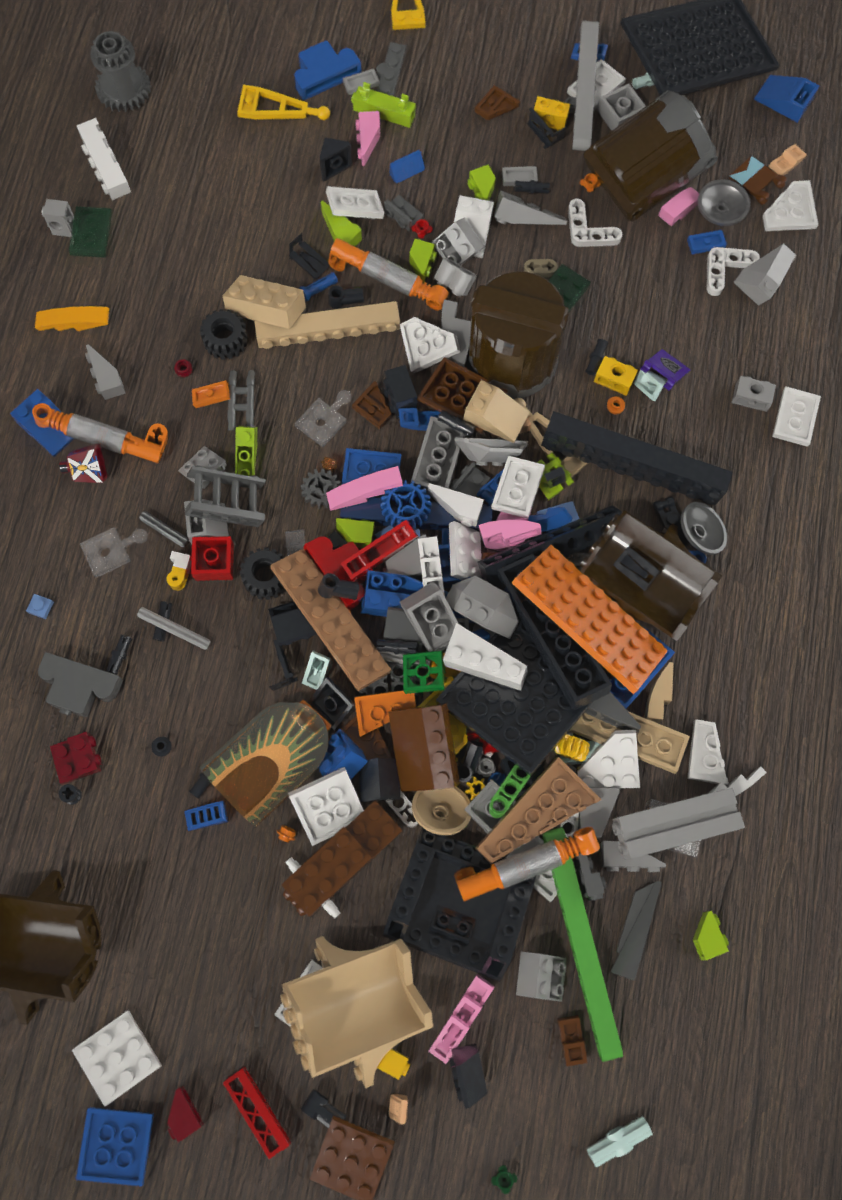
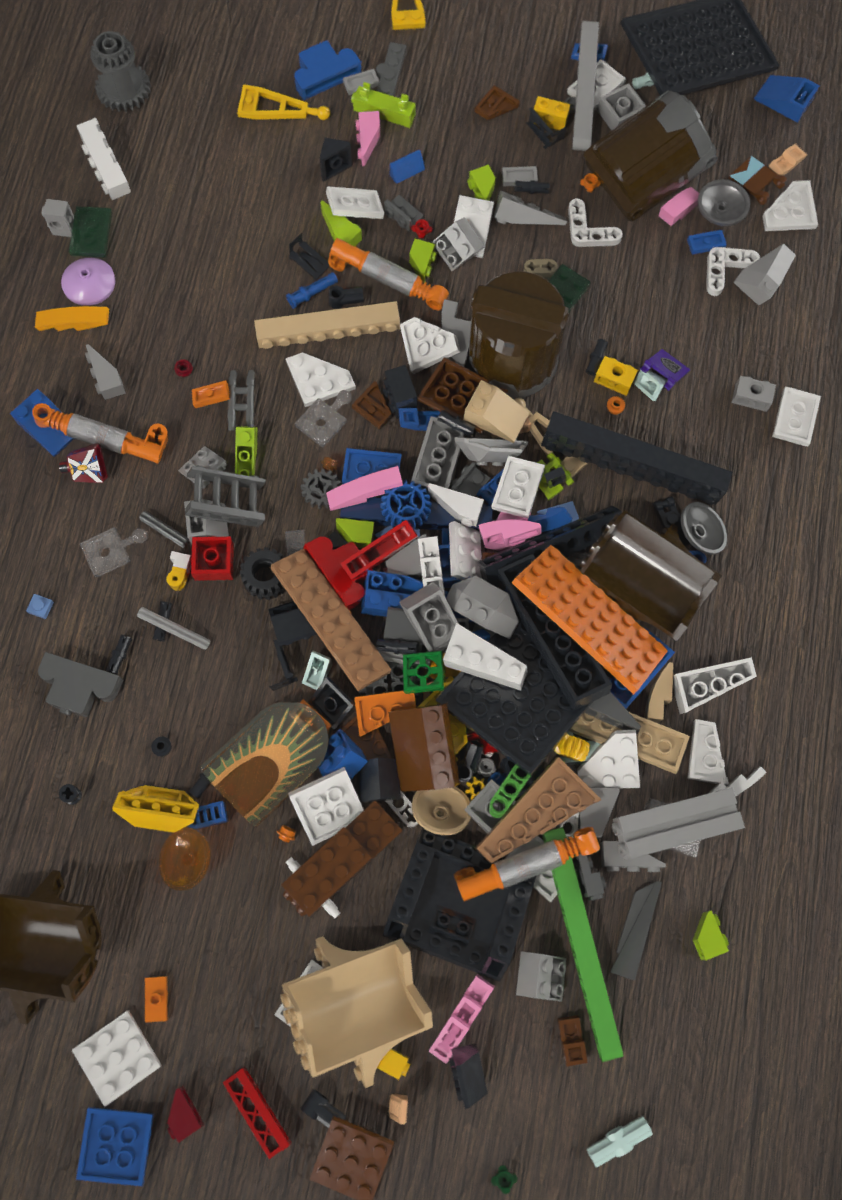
dark red plate [50,732,102,785] -> none
black tyre [200,309,248,360] -> none
tan brick [223,275,306,329] -> none
black piece [318,573,359,600] -> none
light grey brick [434,258,476,297] -> none
black piece [613,546,661,591] -> none
none -> lavender dish [61,257,115,306]
none -> yellow wedge [112,785,199,833]
none -> orange plate [145,976,168,1022]
none -> clear orange dish [159,827,210,891]
none -> white plate [286,353,356,407]
none -> white wedge [672,657,757,714]

